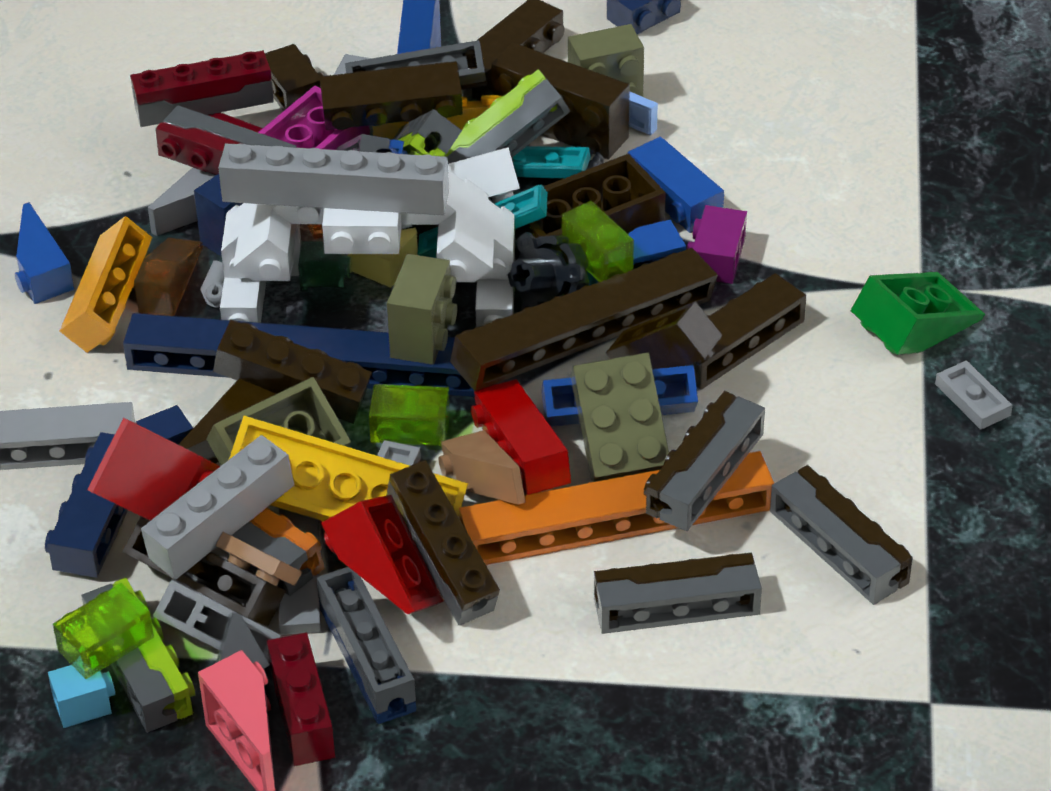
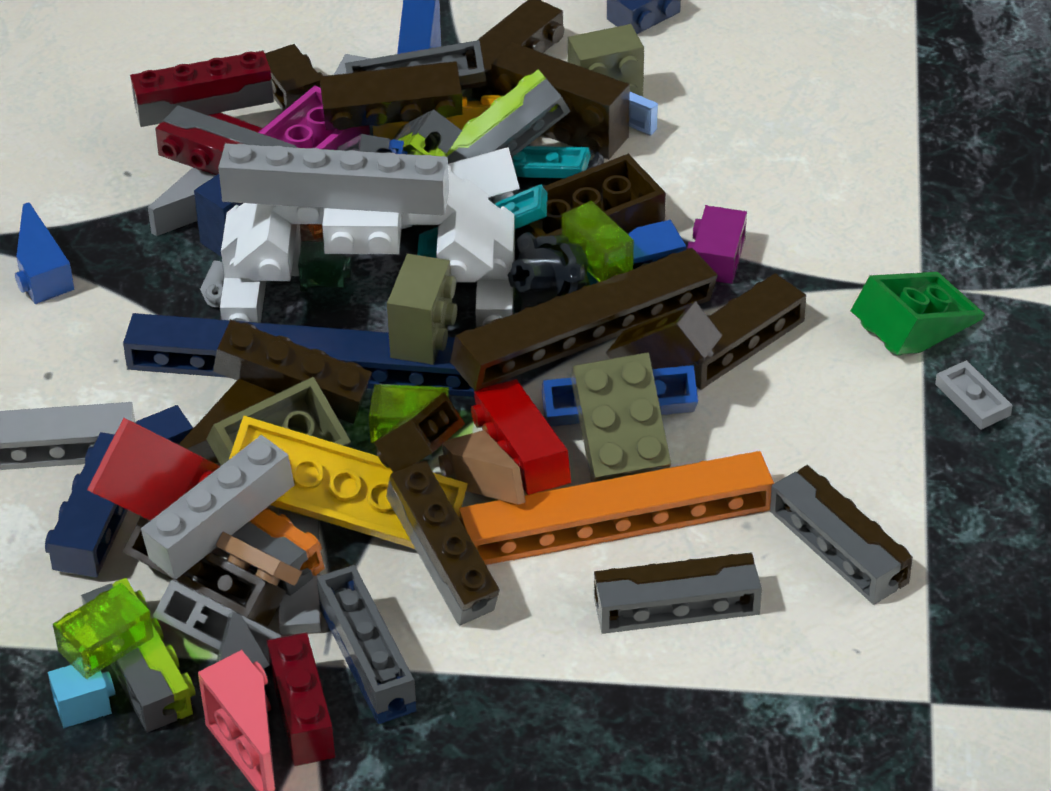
light orange brick [59,216,153,353] -> none
clear orange slope [134,238,203,316] -> none
red slope [321,495,444,614] -> none
light yellow slope [347,228,418,288] -> none
blue brick [628,136,724,233] -> none
dark grey piece [643,390,765,531] -> none
none -> dark brown brick [374,392,465,473]

